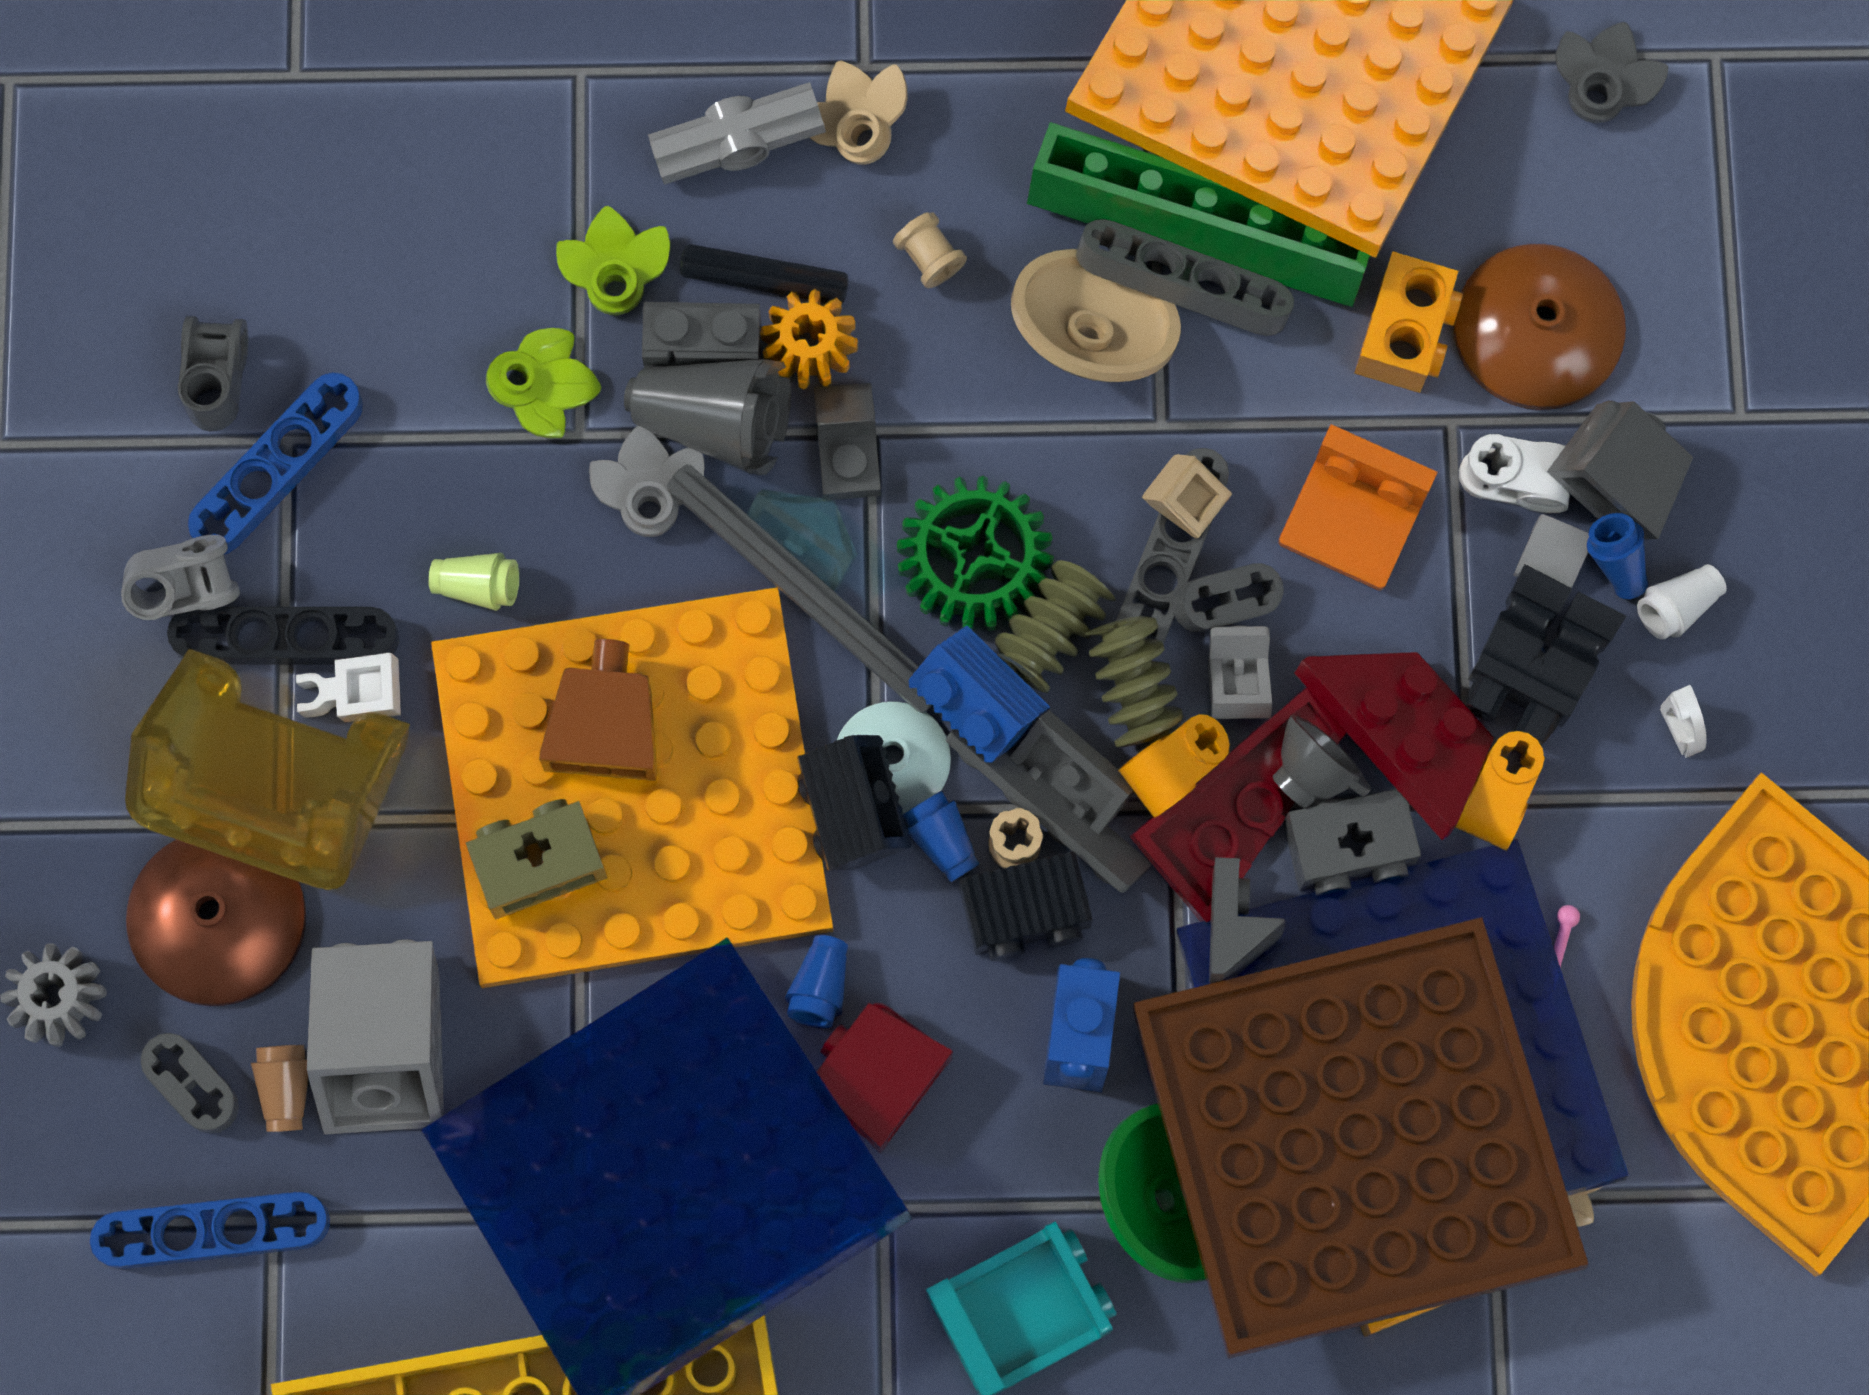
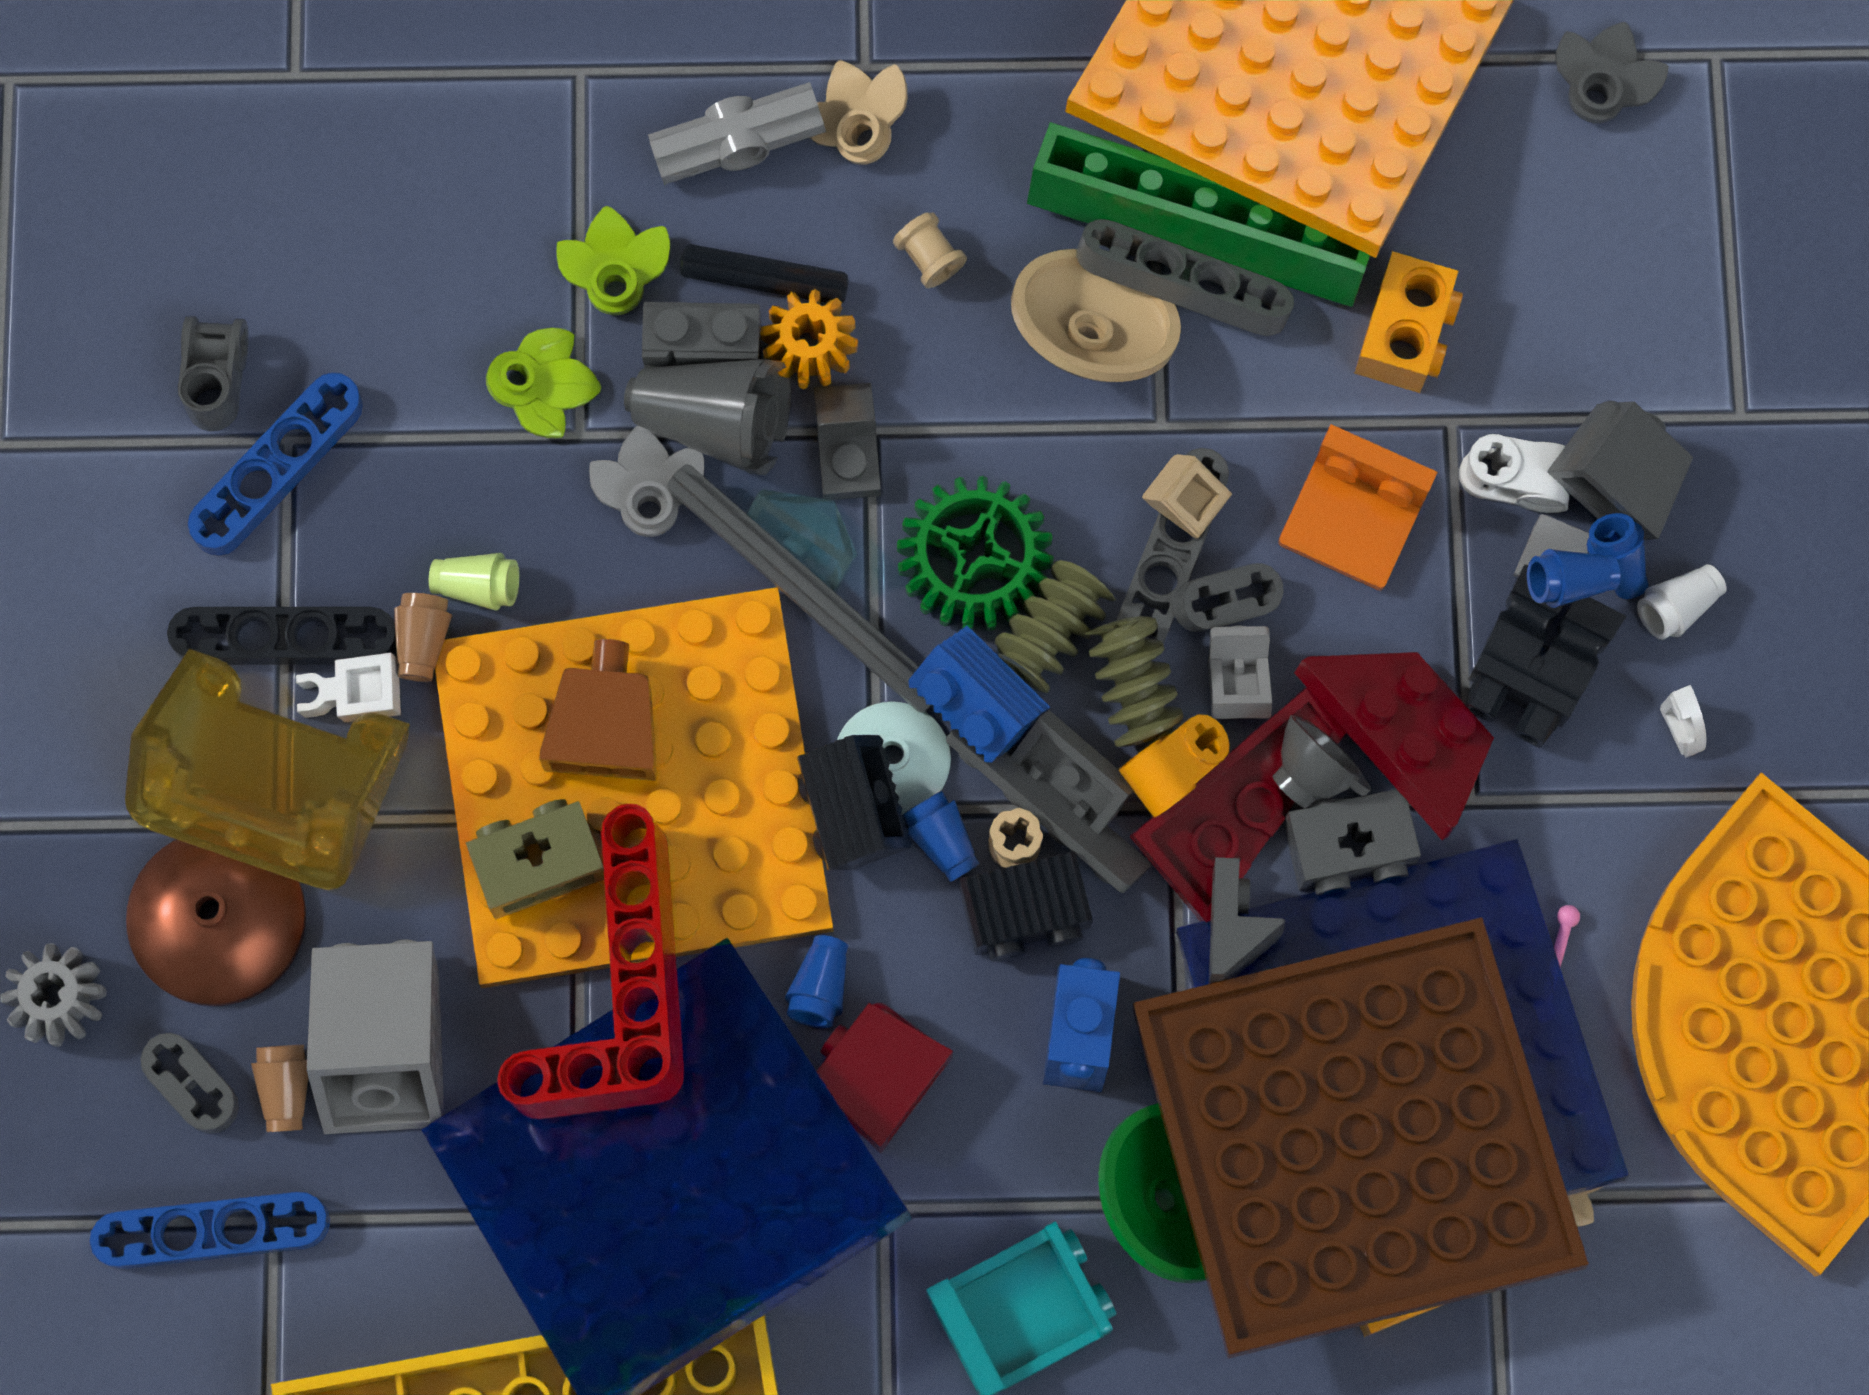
light grey piece [121,535,240,620] -> none
dark orange dish [1453,244,1626,410] -> none
light orange piece [1455,731,1544,851] -> none
none -> medium nougat cone [394,593,452,682]
none -> red beam [497,803,684,1119]
none -> blue cone [1527,549,1621,608]

